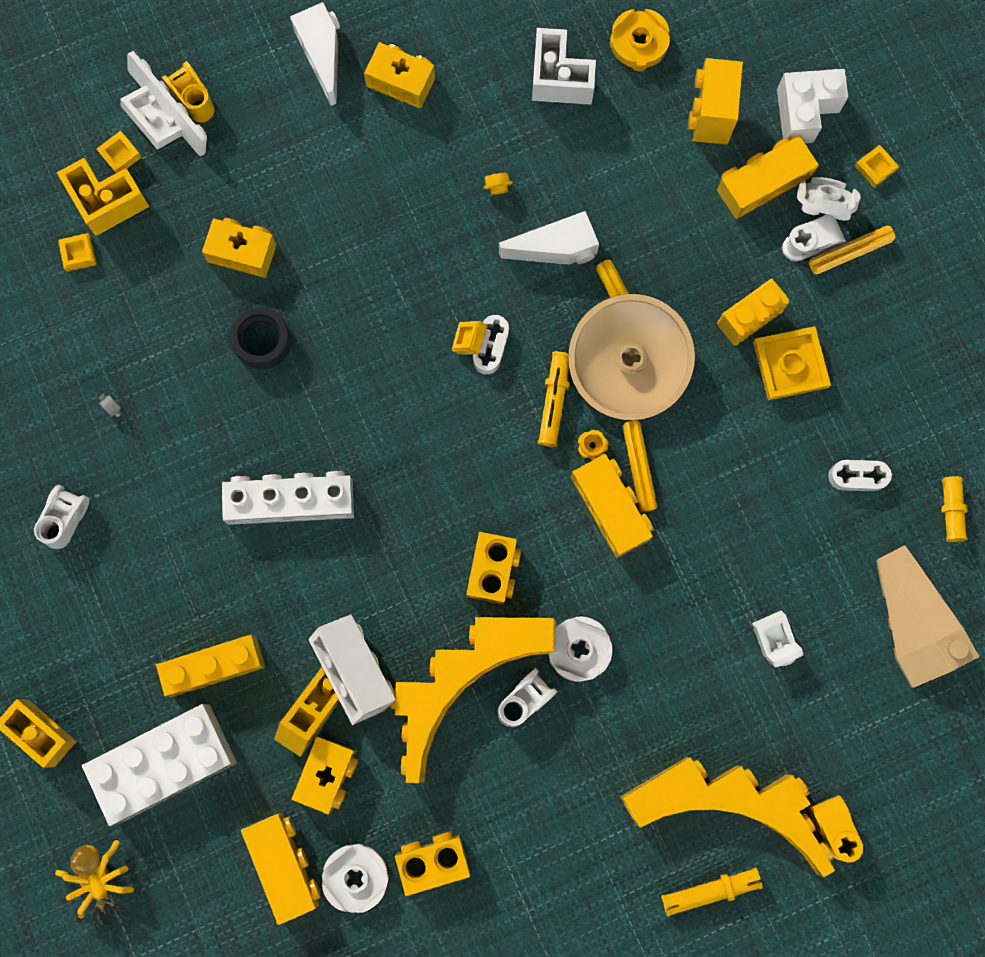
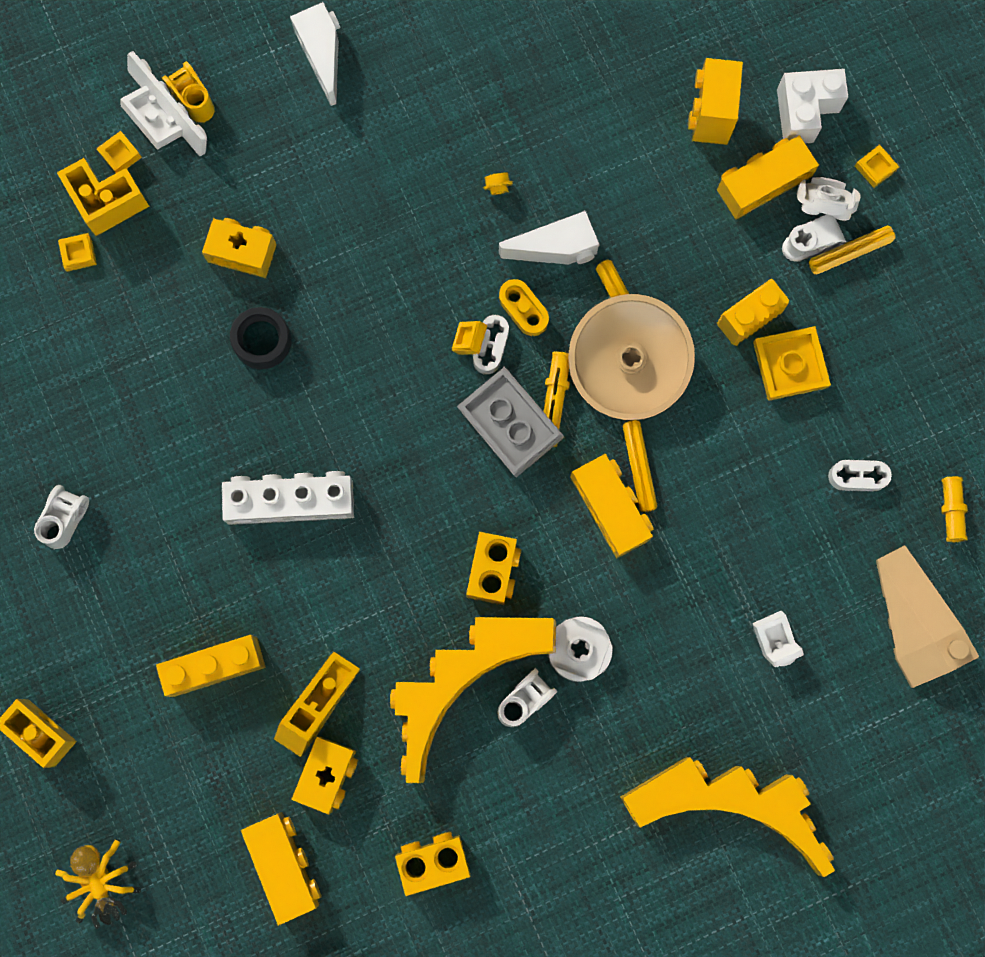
white brick [81,704,237,826] -> none
light grey piece [99,394,122,417] -> none
white brick [308,614,396,725] -> none
white plate [322,843,389,913] -> none
yellow brick [364,42,435,109] -> none
white brick [532,28,596,105] -> none
yellow plate [578,430,609,460] -> none
yellow plate [610,9,670,72] -> none
yellow pin [661,867,763,917] -> none
yellow piece [809,795,863,863] -> none
none -> light grey tile [457,366,564,478]
none -> yellow plate [499,279,549,336]

